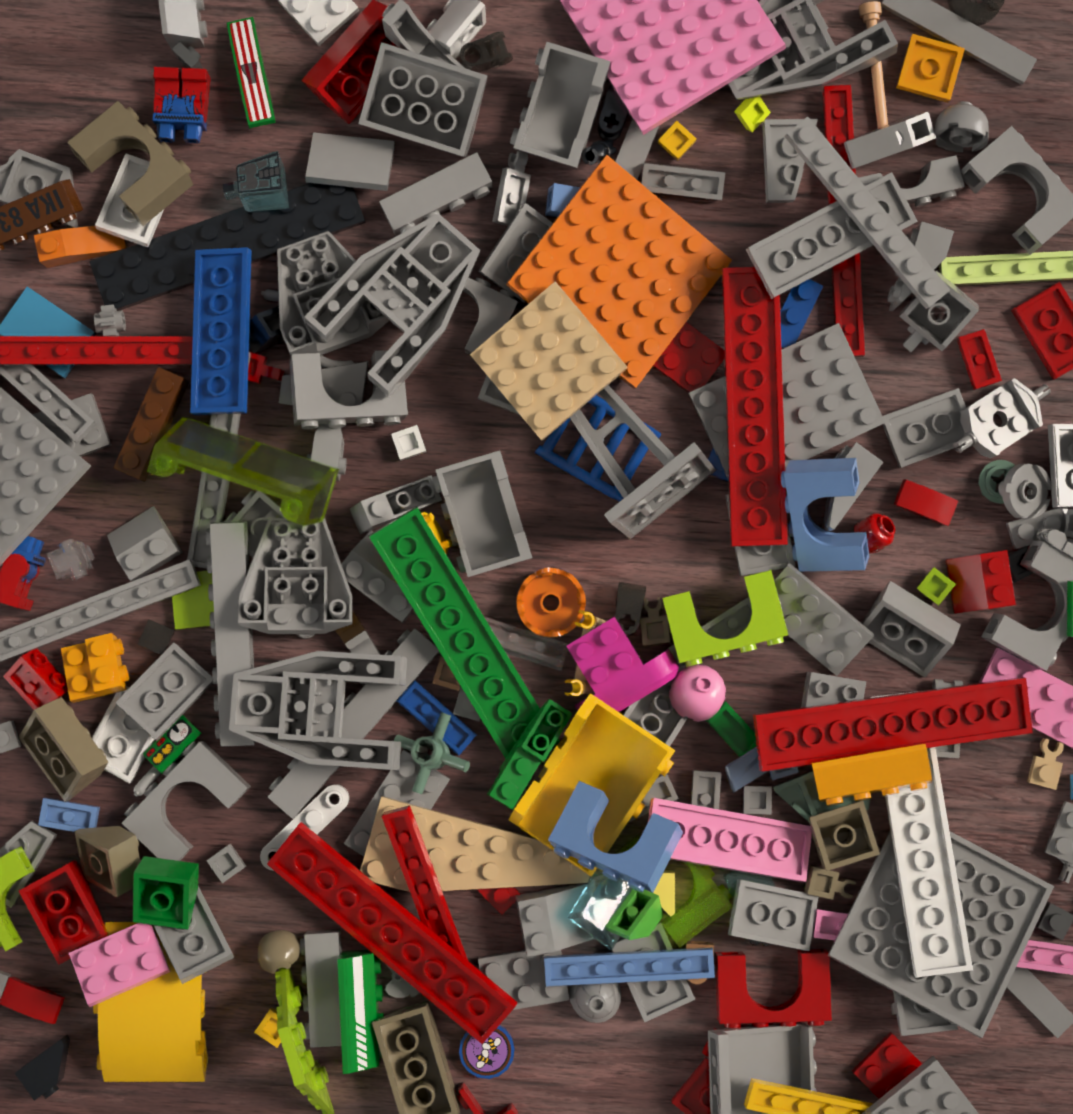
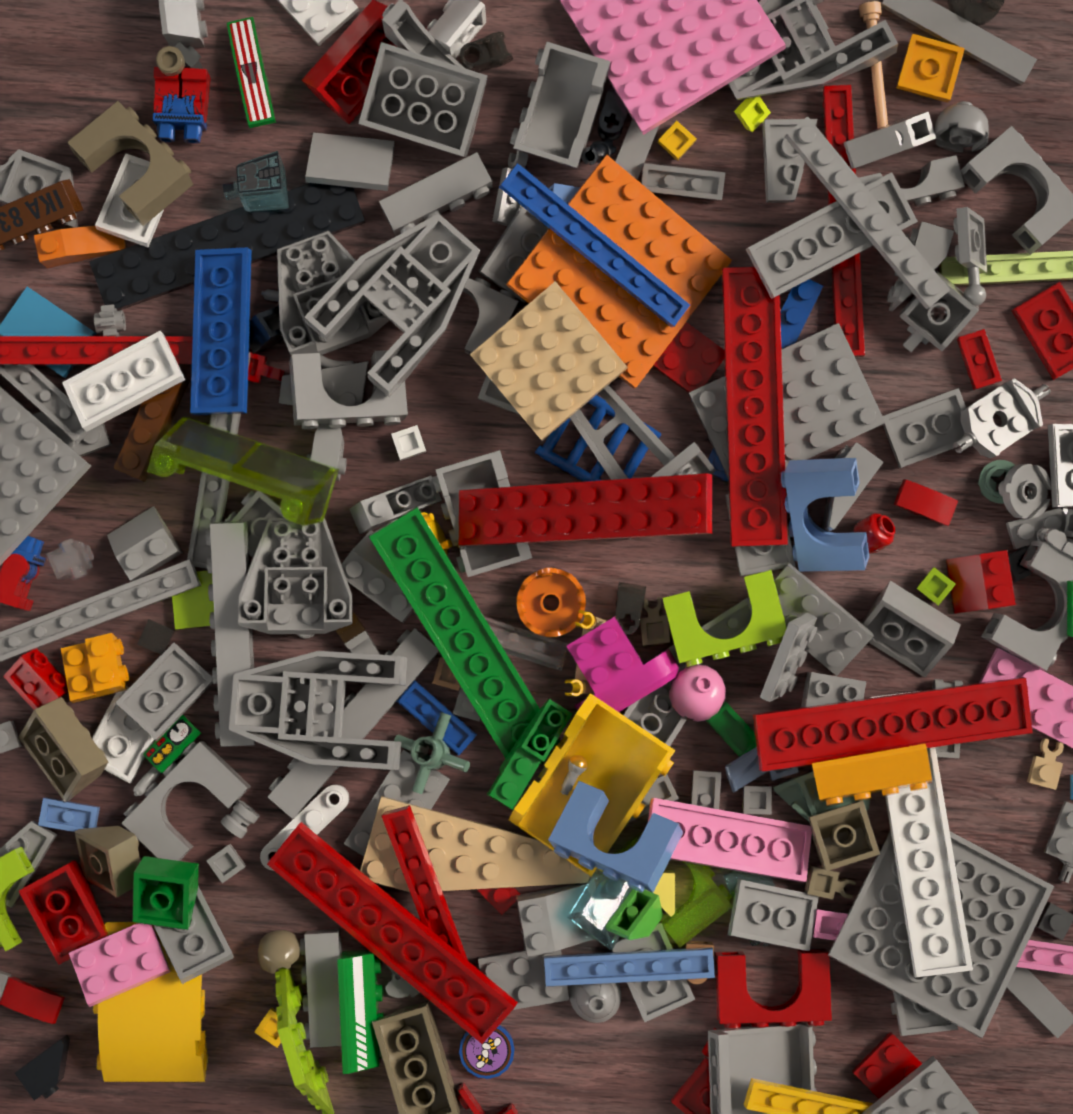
none -> white plate [62,331,185,432]
none -> dark tan tile [156,46,185,76]
none -> light grey wheel [221,799,260,839]
none -> red plate [458,473,712,546]
none -> blue plate [499,163,690,328]
none -> light grey piece [560,755,587,795]
none -> light grey plate [760,613,817,702]
none -> light grey plate [954,207,987,306]

